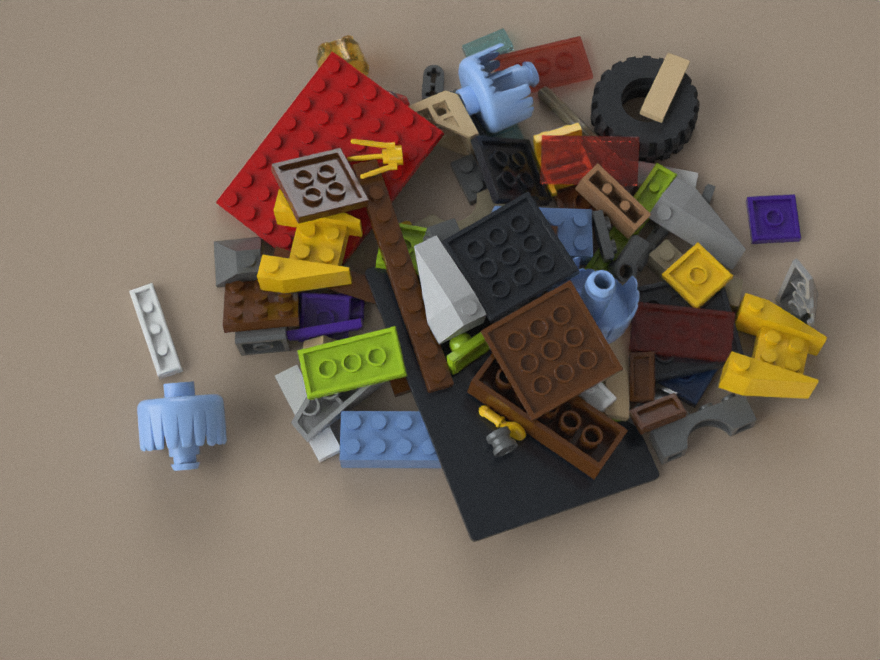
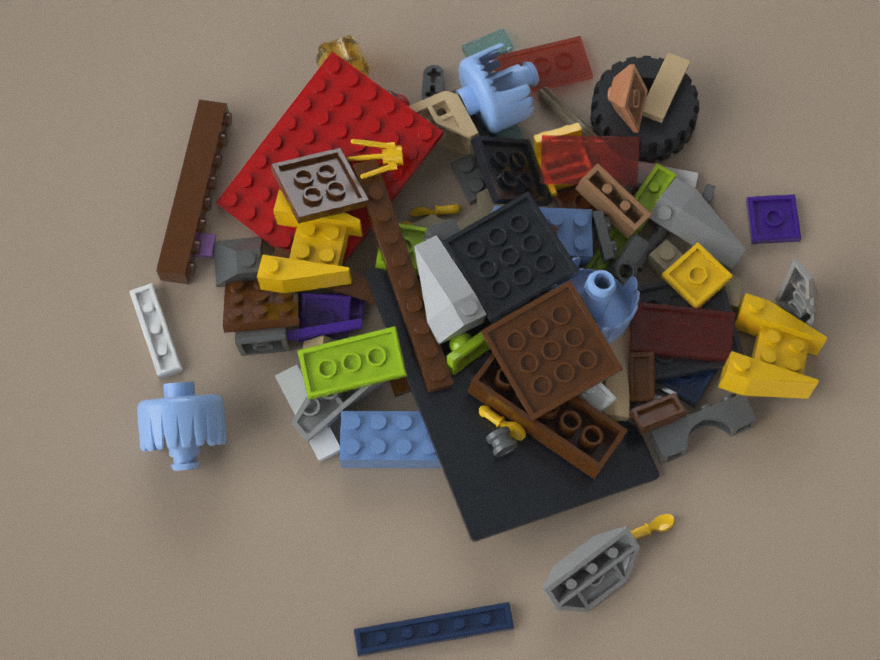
none -> reddish brown brick [156,99,232,285]
none -> medium lavender tile [195,233,216,259]
none -> dark blue tile [354,602,514,657]
none -> yellow piece [410,204,461,217]
none -> light grey wedge [542,526,640,612]
none -> nougat slope [608,64,648,132]
none -> yellow piece [630,514,675,540]

